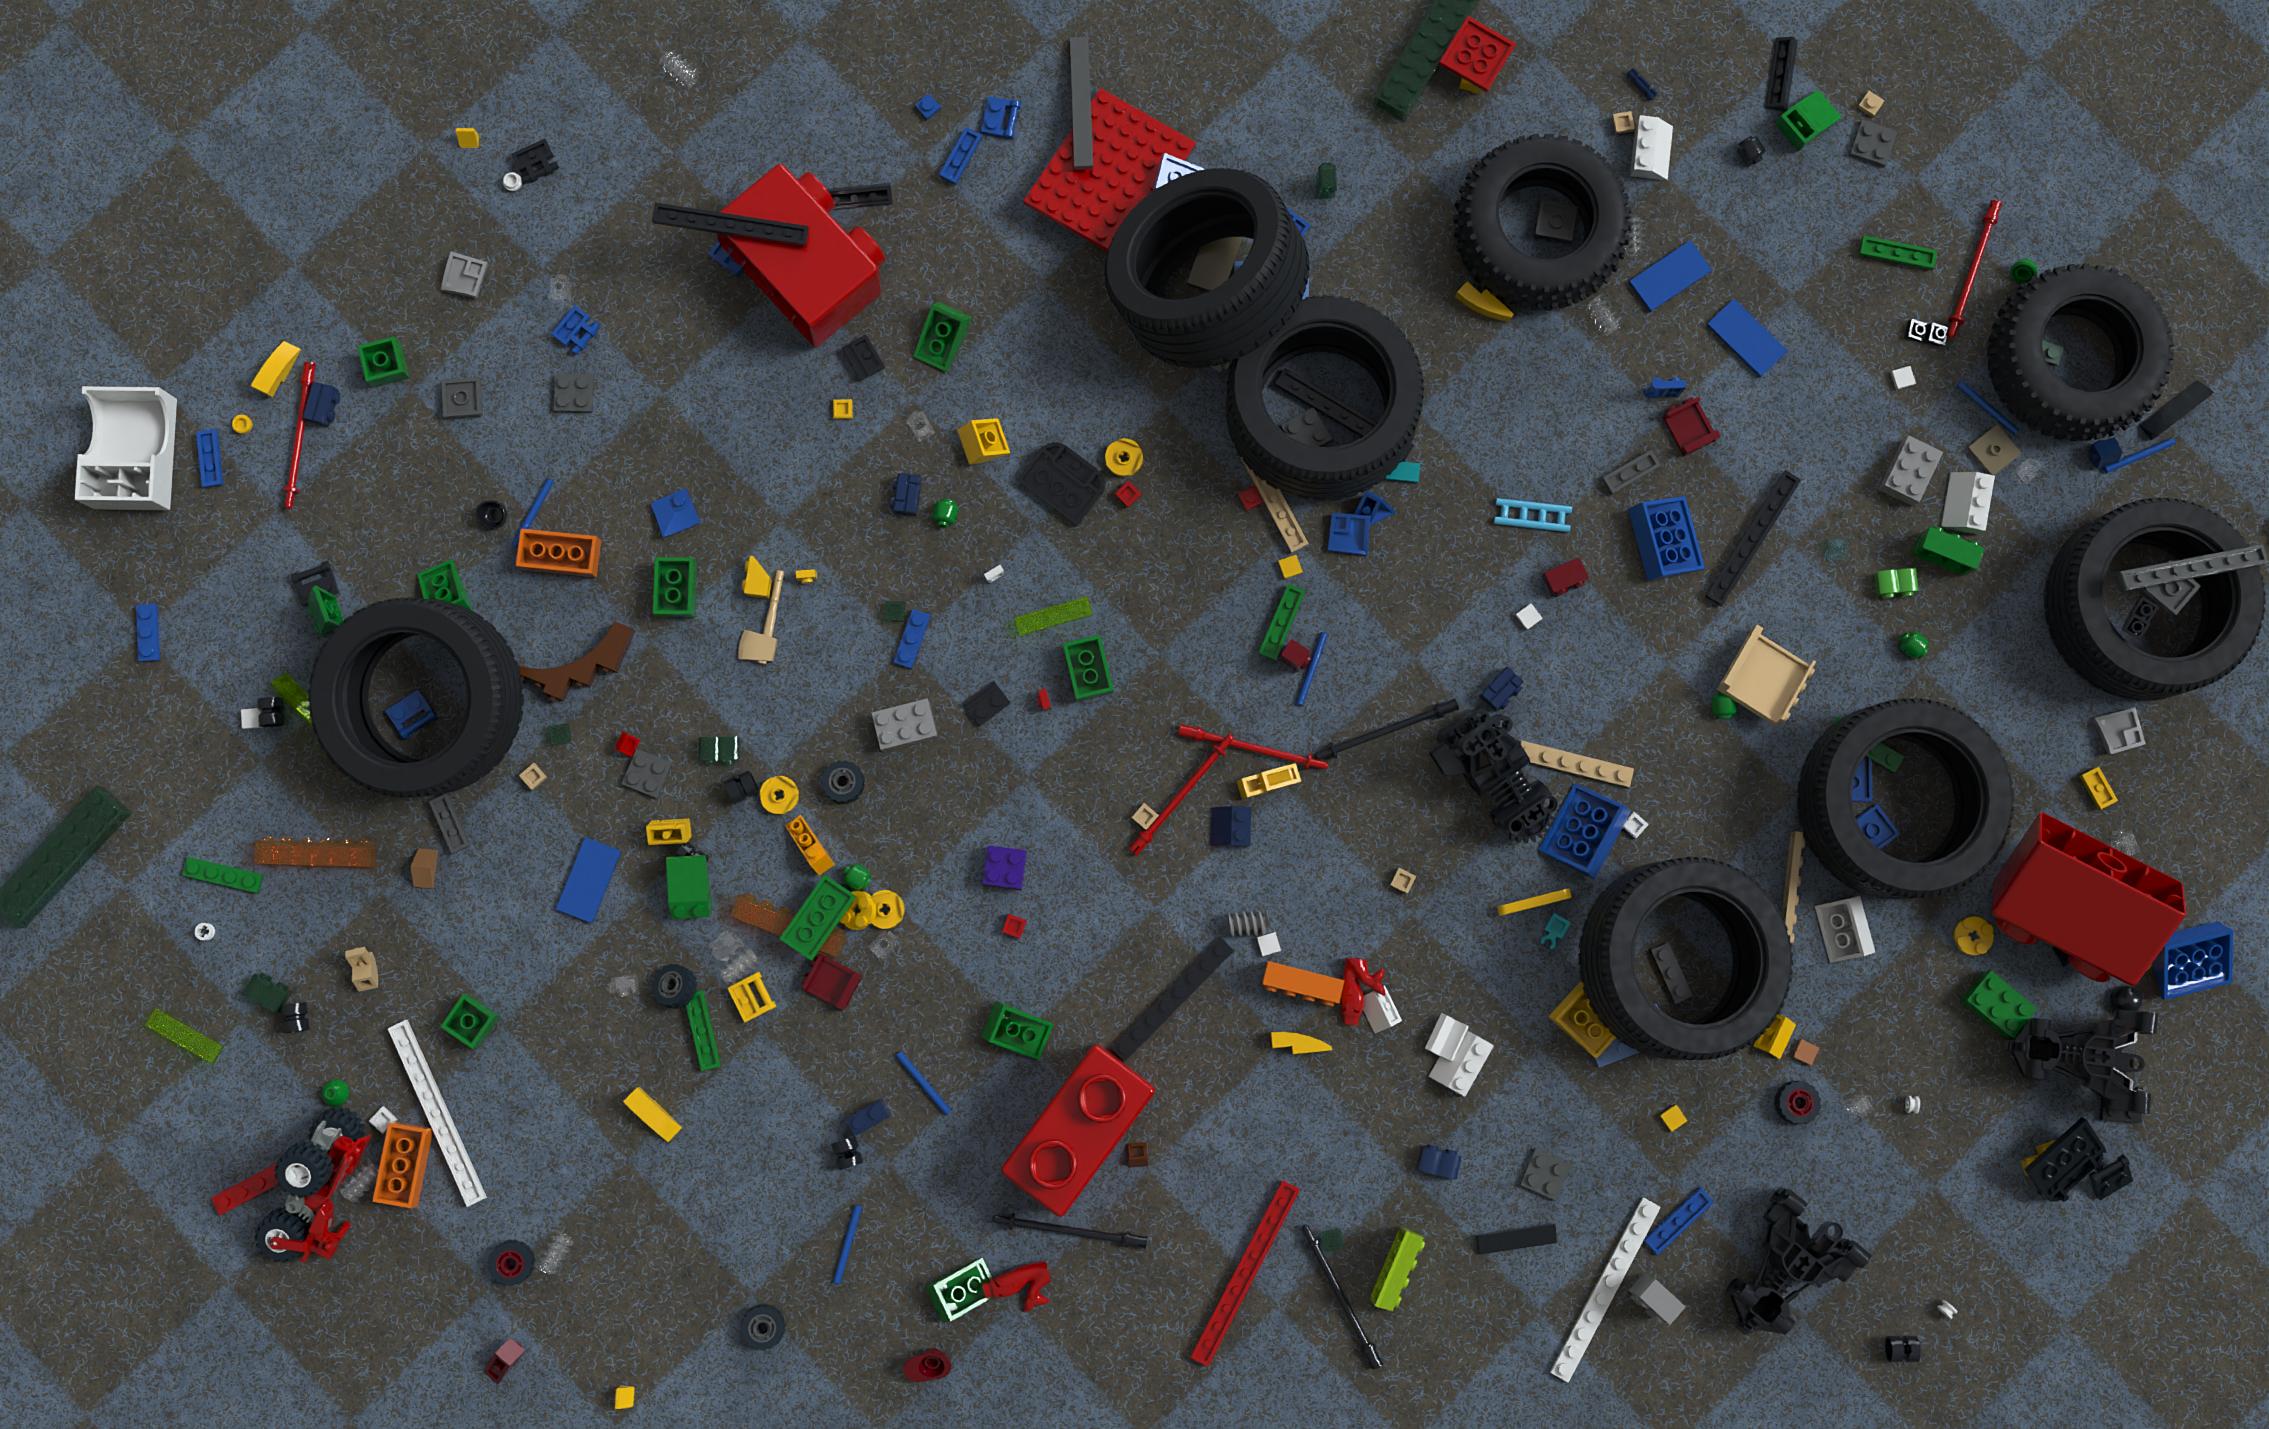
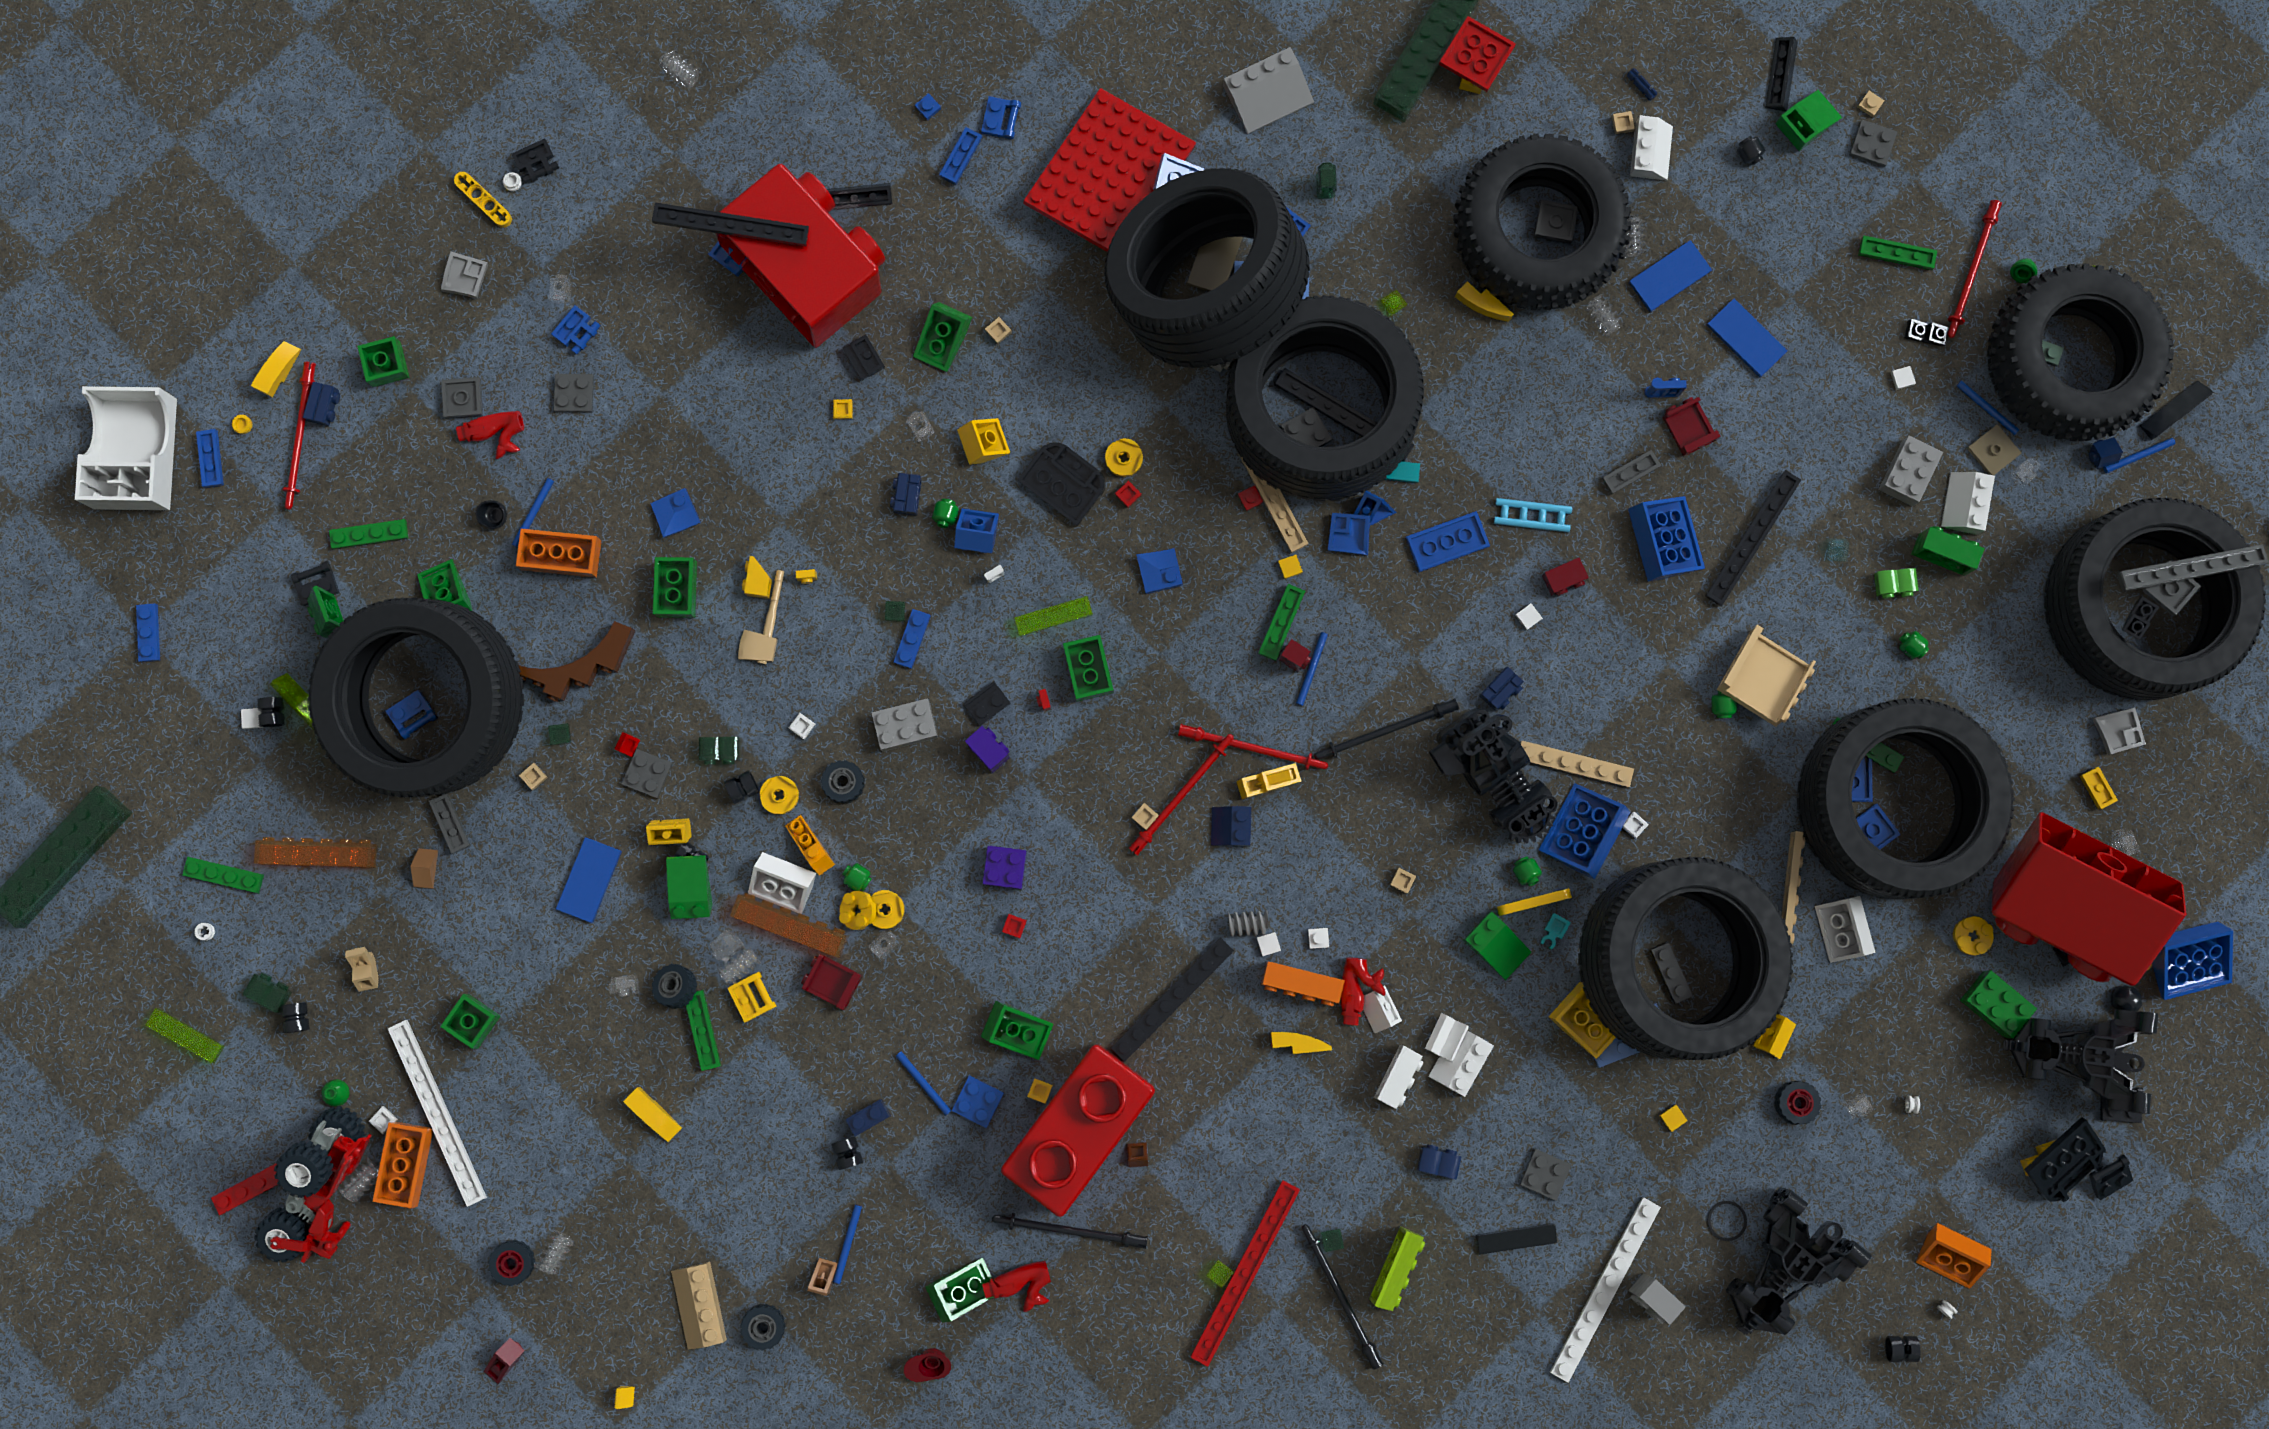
yellow slope [456,128,479,148] -> none
green plate [779,874,857,961] -> none
dark grey tile [1070,37,1093,170] -> none
blue tile [1643,1187,1714,1256] -> none
nougat tile [1792,1039,1819,1065] -> none
none -> green plate [329,519,409,550]
none -> yellow beam [454,172,512,228]
none -> red piece [456,411,524,459]
none -> tan slope [671,1262,727,1349]
none -> white slope [748,852,816,914]
none -> white tile [789,713,816,740]
none -> medium nougat slope [807,1258,838,1296]
none -> blue plate [952,1075,1004,1128]
none -> blue slope [954,508,999,553]
none -> dark purple brick [965,726,1010,773]
none -> tan plate [985,317,1012,344]
none -> yellow plate [1027,1078,1053,1104]
none -> blue plate [1137,548,1183,594]
none -> clear neon green plate [1206,1260,1234,1288]
none -> light grey slope [1223,47,1314,134]
none -> white plate [1308,928,1329,949]
none -> white slope [1374,1045,1423,1109]
none -> clear neon green plate [1381,289,1407,316]
none -> blue tile [1405,511,1490,572]
none -> green slope [1463,911,1531,980]
none -> green head [1513,856,1542,887]
none -> black piece [1707,1201,1747,1241]
none -> orange slope [1916,1223,1991,1289]

